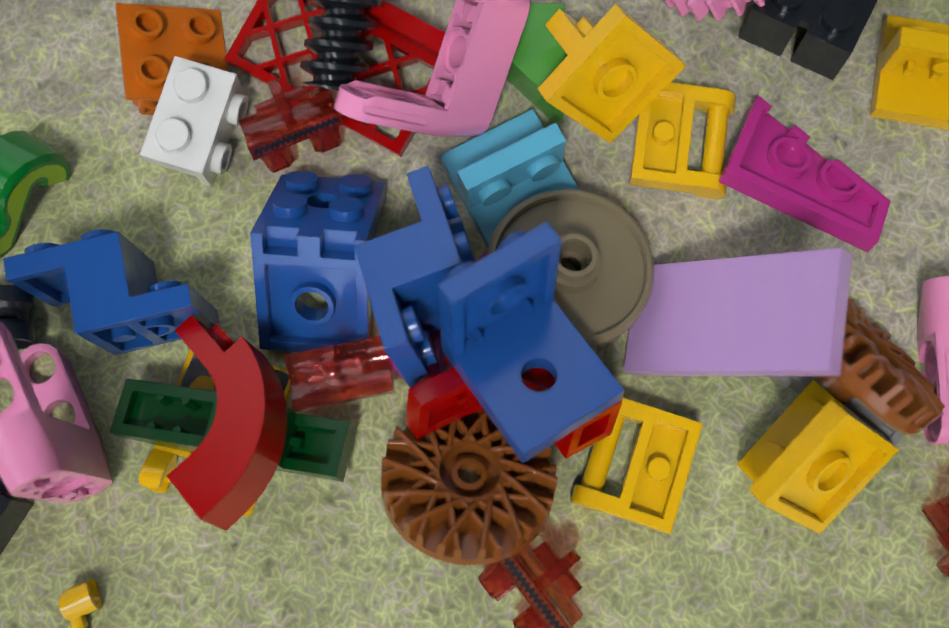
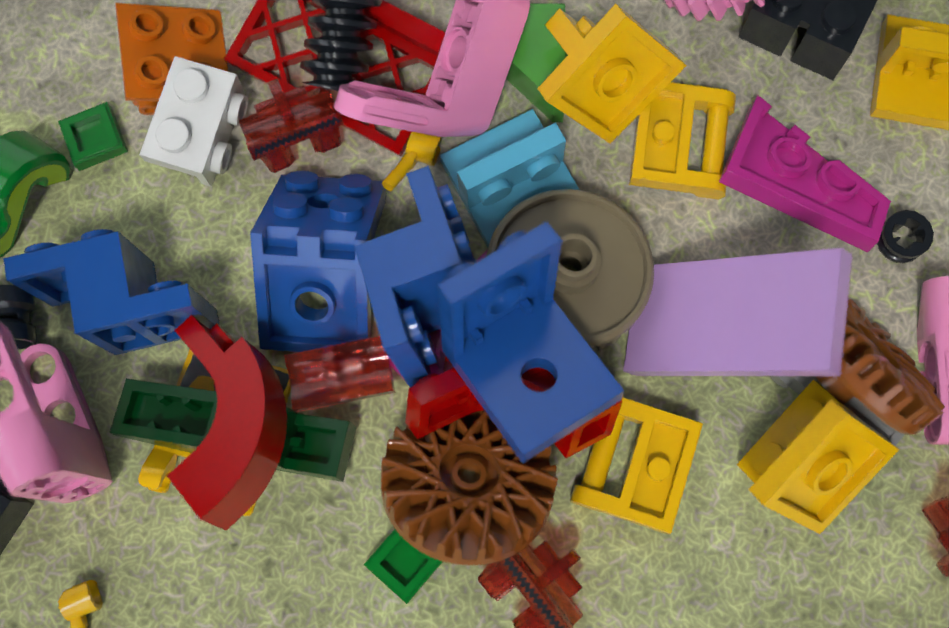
none -> green tile [58,102,128,171]
none -> green tile [364,529,444,604]
none -> yellow hand [382,132,441,191]
none -> black bush [877,210,934,264]

